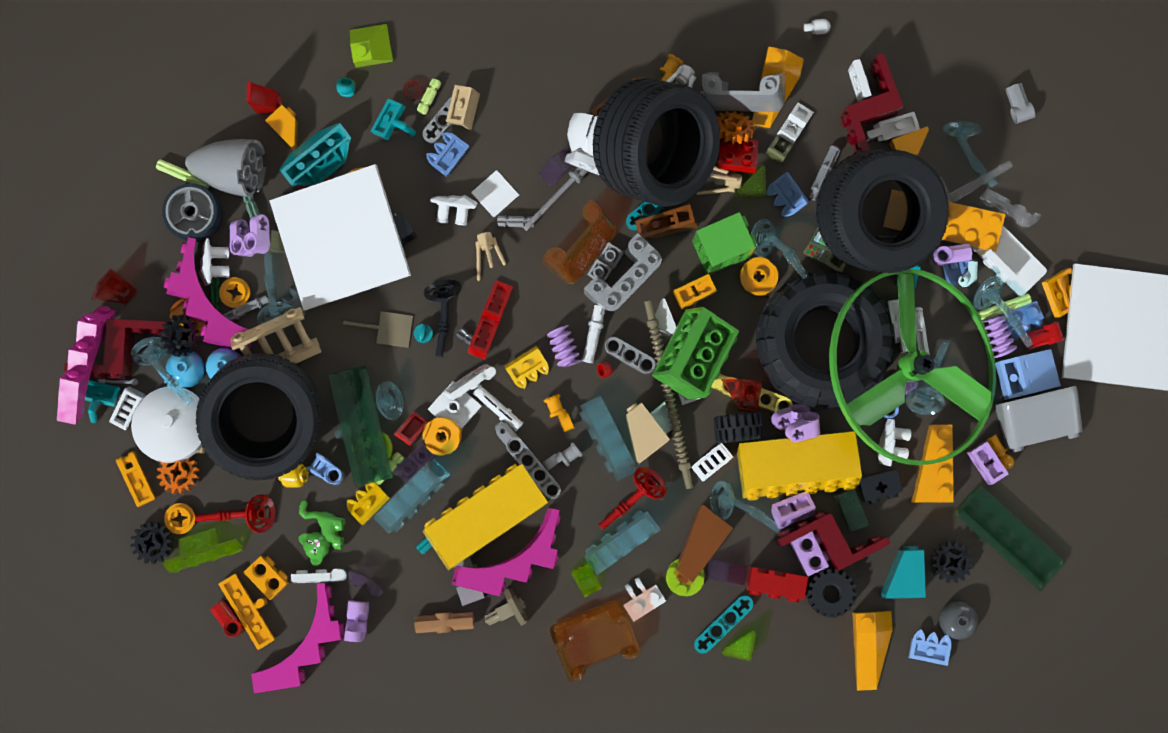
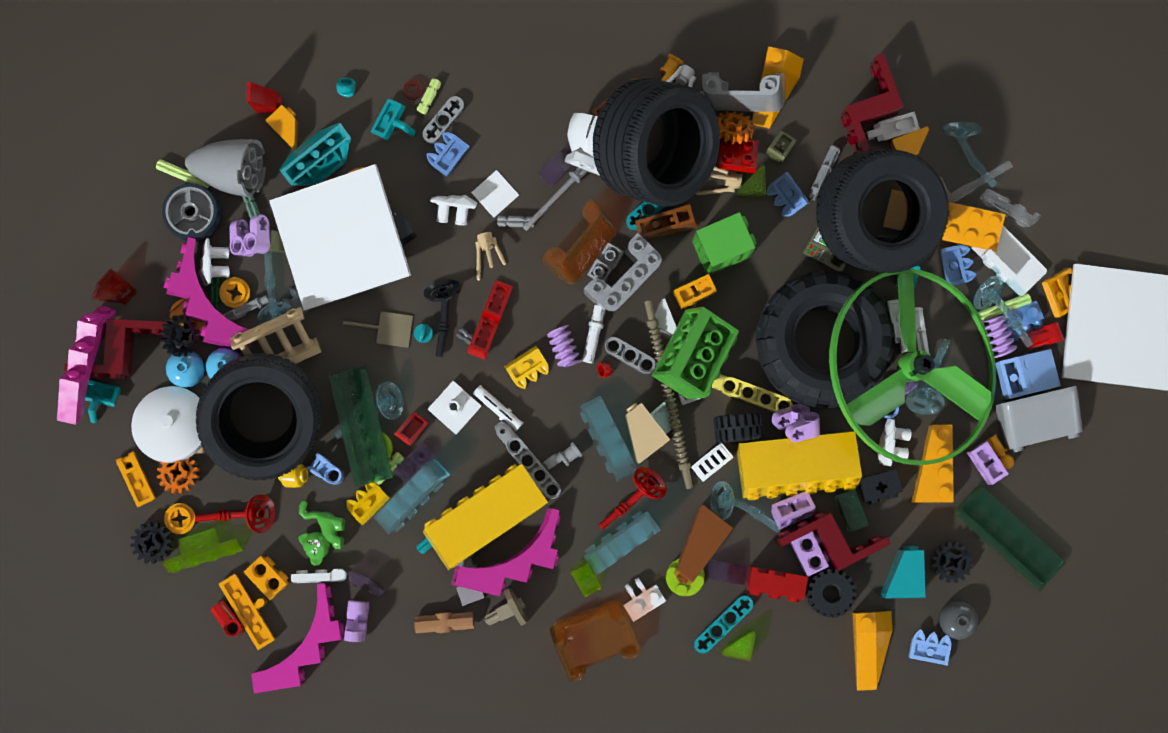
light grey hinge [98,378,138,386] -> none
white slope [109,386,146,431] -> none
clear light blue dish [131,337,193,405] -> none
lime slope [350,24,393,68] -> none
light orange plate [422,417,462,456] -> none
white hinge [443,364,496,400] -> none
tan panel [446,85,480,130] -> none
light orange connector [543,394,574,432] -> none
clear red slope [721,379,762,412] -> none
light orange plate [740,257,778,296] -> none
clear light blue dish [751,219,809,279] -> none
white slope [777,102,814,144] -> none
white cylinder [804,19,831,35] -> none
white plate [848,59,871,102] -> none
lavender piece [931,244,972,266] -> none
light aqua arm [958,261,978,287] -> none
light grey piece [1005,83,1035,124] -> none

